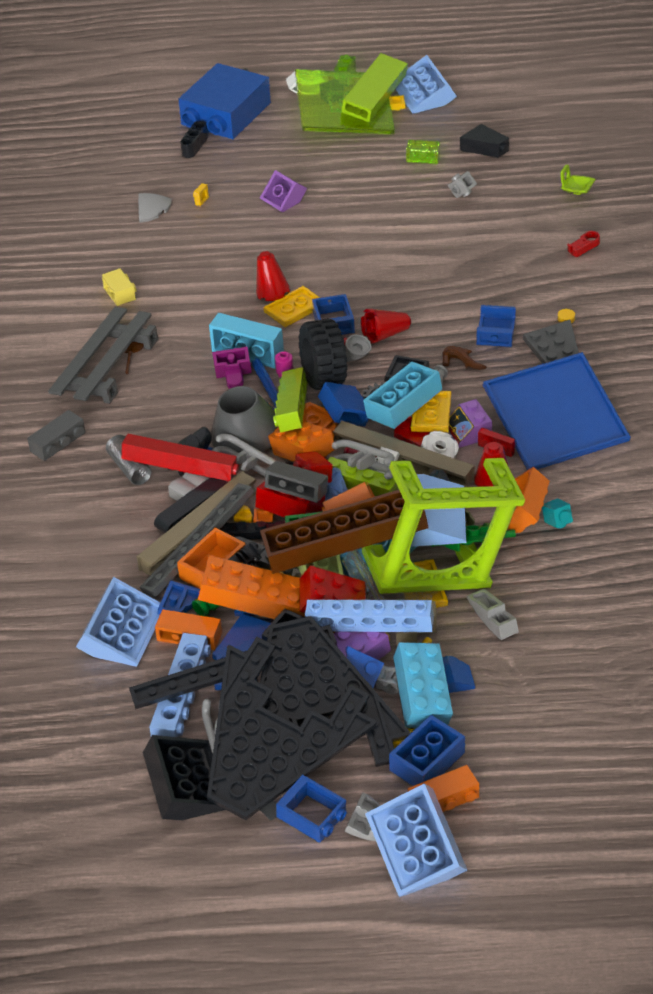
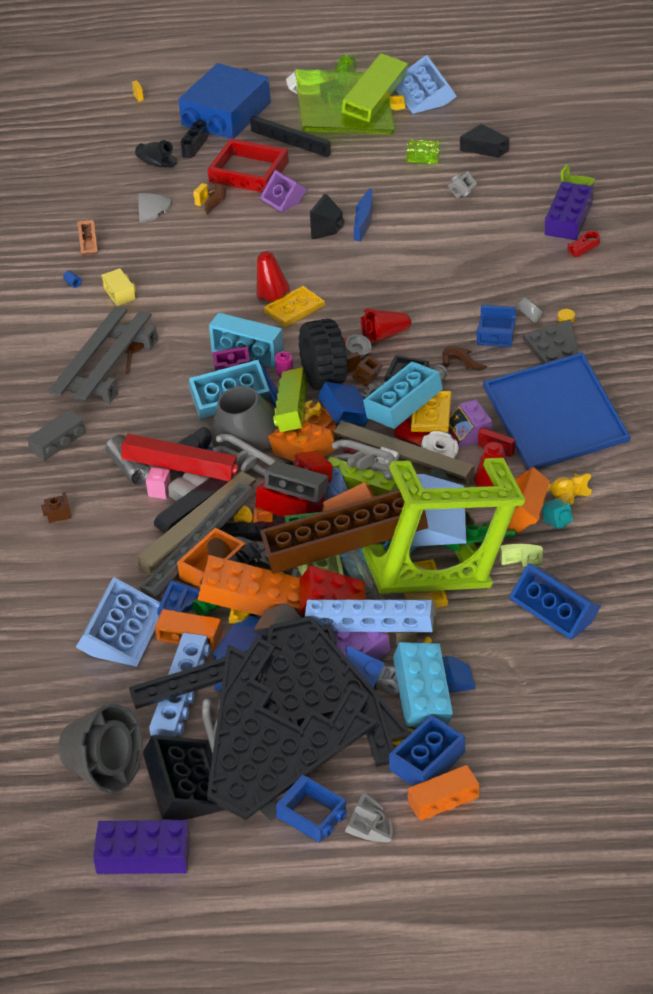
blue window [312,294,355,335] -> none
light blue slope [365,783,467,897] -> none
light grey slope [467,589,519,640] -> none
none -> reddish brown brick [41,492,71,523]
none -> dark grey cone [58,704,143,792]
none -> blue hinge [63,270,82,288]
none -> nougat arch [77,220,98,255]
none -> dark purple brick [93,820,190,874]
none -> yellow tile [132,80,144,102]
none -> black animal [135,140,177,168]
none -> bright pink brick [146,467,171,499]
none -> medium azure brick [189,360,270,419]
none -> reddish brown piece [200,538,231,584]
none -> reddish brown piece [205,183,226,215]
none -> red window [207,138,289,193]
none -> yellow tile [229,609,251,623]
none -> black plate [250,115,331,157]
none -> dark grey slope [253,604,300,637]
none -> yellow bar [303,400,321,422]
none -> black slope [310,194,345,239]
none -> reddish brown tile [346,352,360,374]
none -> reddish brown brick [352,355,383,387]
none -> blue slope [354,188,373,242]
none -> yellowish green slope [500,544,543,567]
none -> blue slope [509,563,601,639]
none -> light grey piece [515,297,544,324]
none -> dark purple brick [545,182,594,240]
none -> yellow animal [547,473,592,505]

